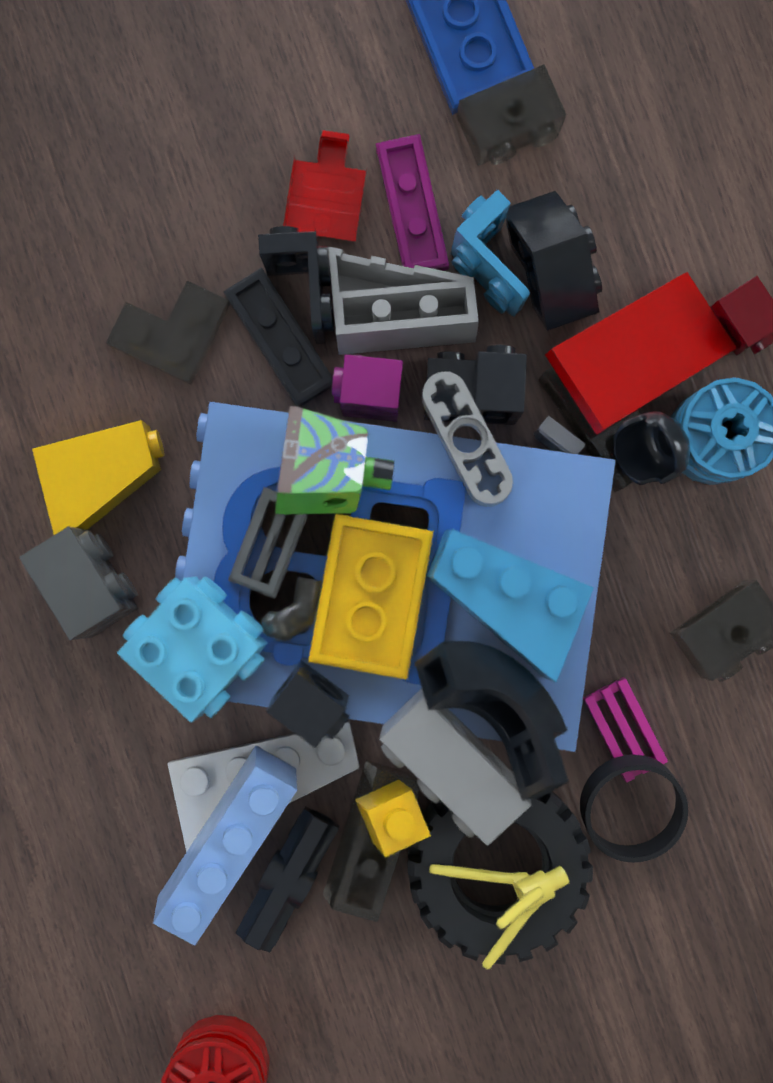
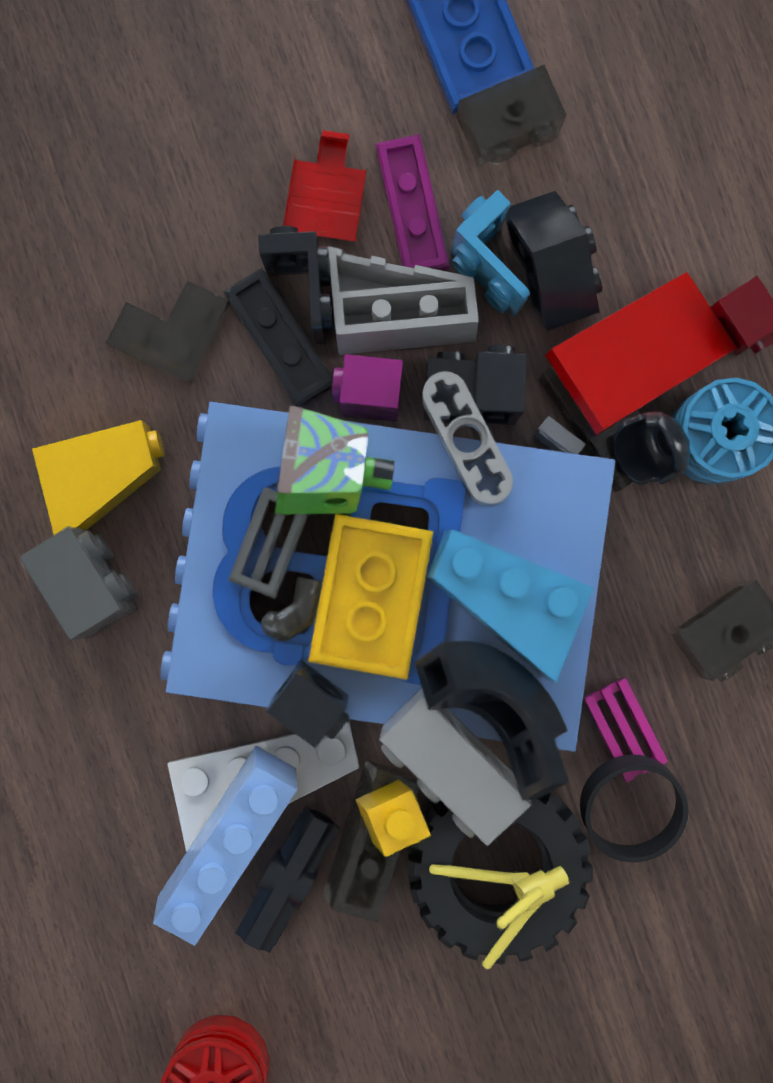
medium azure brick [117,576,268,722] -> none

